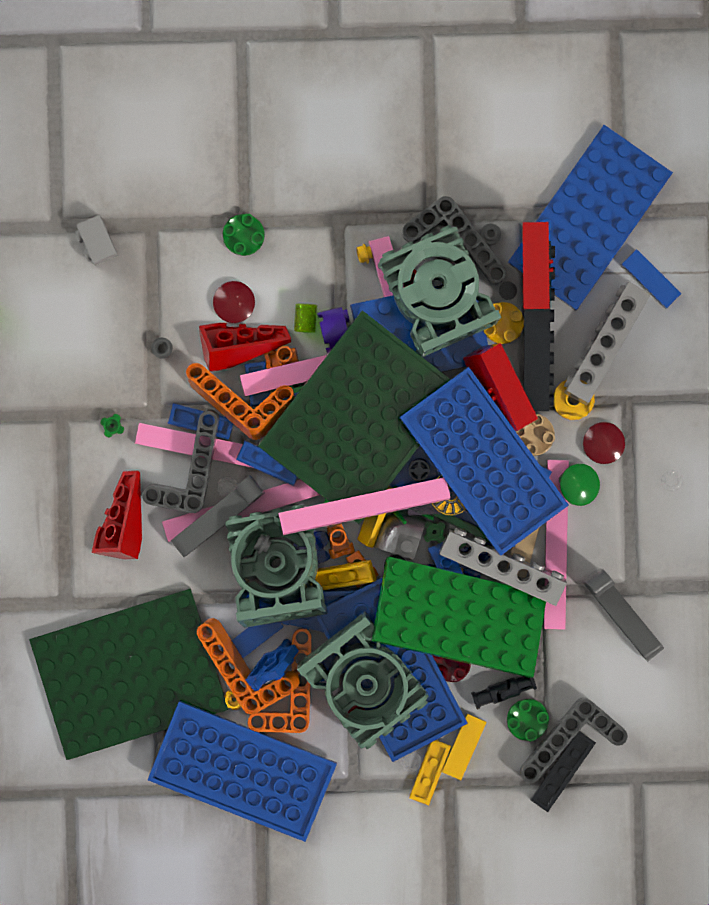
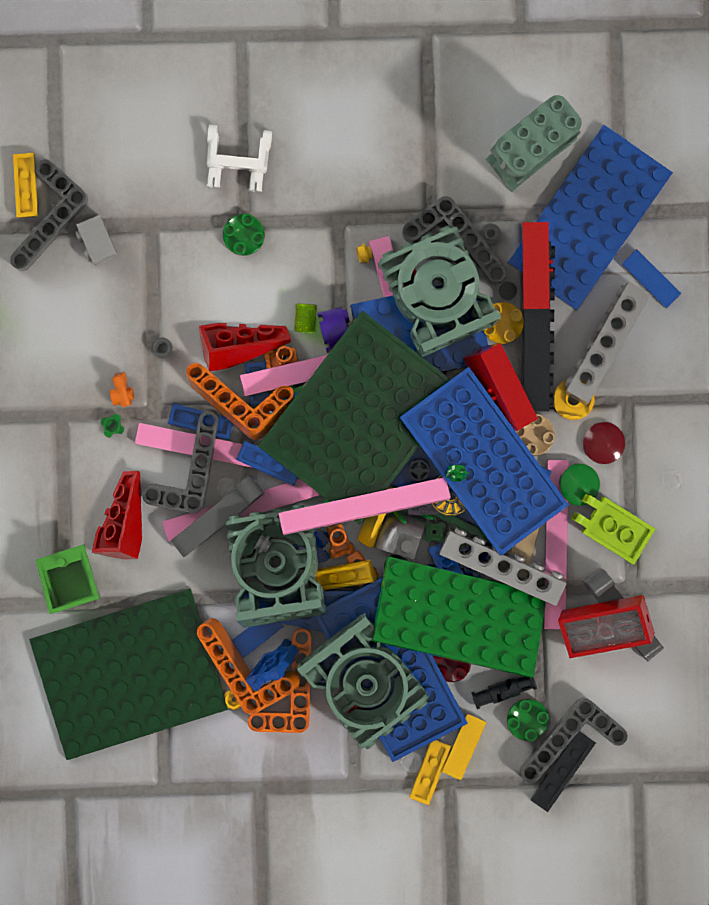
blue plate [148,700,337,842] -> none
dark red dish [213,281,255,323] -> none
none -> dark grey beam [10,159,88,271]
none -> yellow plate [13,153,39,218]
none -> bright green piece [35,544,101,614]
none -> orange plate [110,372,135,407]
none -> white connector [206,124,272,192]
none -> green plate [446,465,468,482]
none -> sand green brick [485,95,582,192]
none -> brick [558,595,655,659]
none -> lime tile [571,494,655,565]

